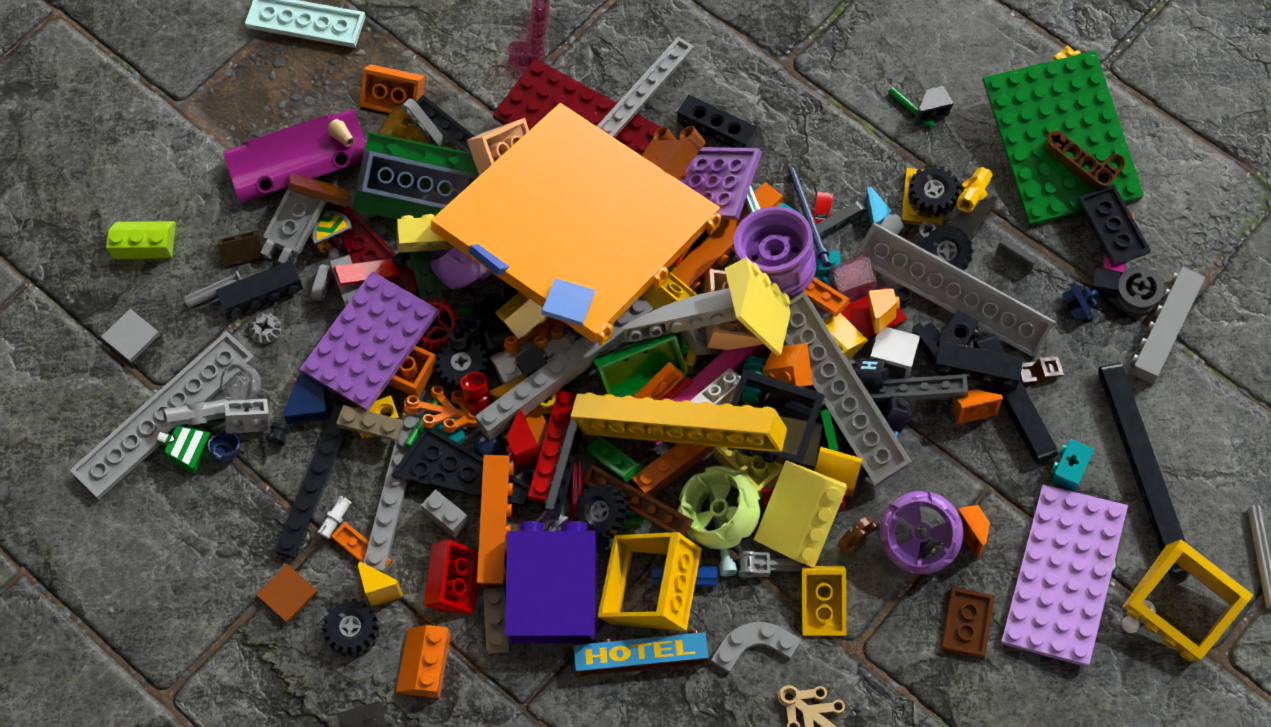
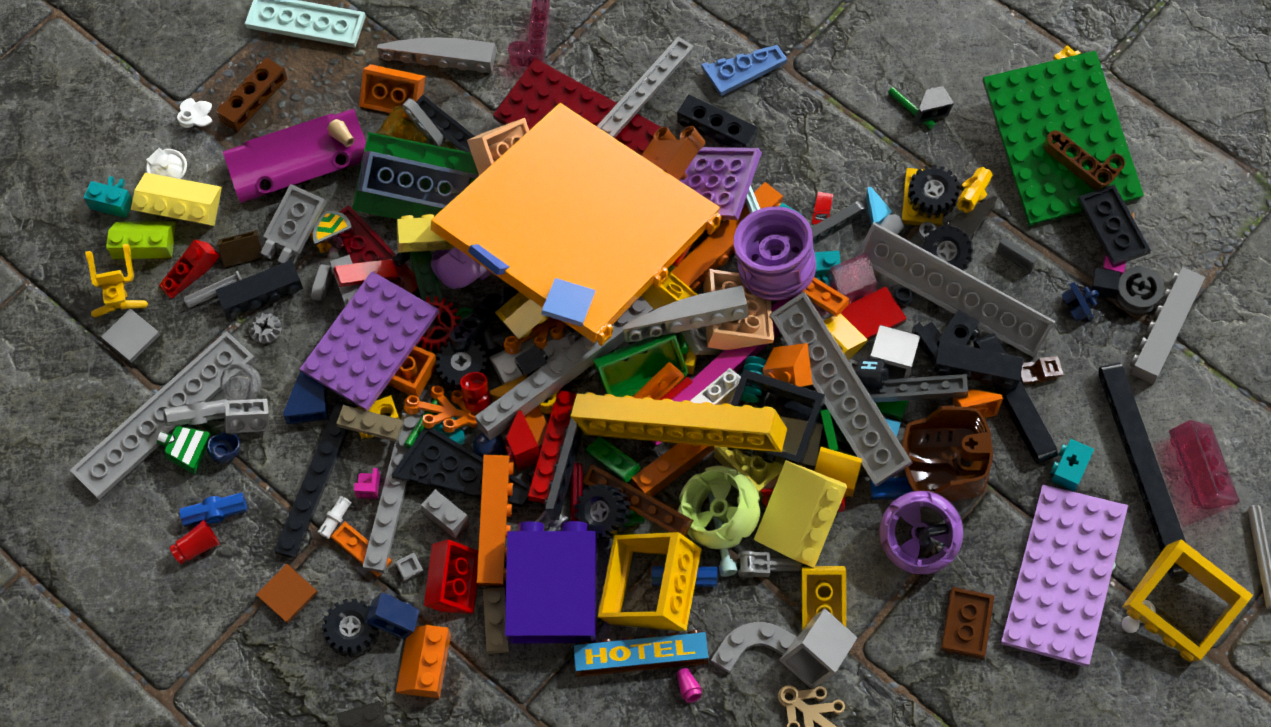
black wheel [265,422,291,446] -> none
reddish brown tile [288,173,349,207] -> none
yellow slope [358,562,403,607] -> none
light yellow slope [725,257,791,356] -> none
dark blue bar [788,168,831,267] -> none
reddish brown plate [838,516,878,555] -> none
light orange slope [868,289,900,333] -> none
black brick [881,395,912,433] -> none
orange slope [958,505,990,560] -> none
none -> teal brick [83,176,133,218]
none -> yellow piece [85,244,148,318]
none -> light yellow slope [131,173,222,226]
none -> white piece [146,148,187,179]
none -> red slope [159,240,220,299]
none -> red plant [169,520,220,565]
none -> white plate [177,98,213,128]
none -> blue piece [180,493,247,527]
none -> reddish brown brick [216,57,288,133]
none -> dark pink panel [354,468,380,499]
none -> dark blue brick [366,592,420,640]
none -> light grey slope [377,37,496,73]
none -> light grey tile [395,553,424,582]
none -> dark pink cone [676,668,702,703]
none -> medium blue wing [701,45,787,96]
none -> light grey slope [779,608,857,689]
none -> blue tile [870,477,913,500]
none -> reddish brown piece [903,406,993,501]
none -> black arm [917,523,949,546]
none -> clear pink slope [1169,420,1240,510]

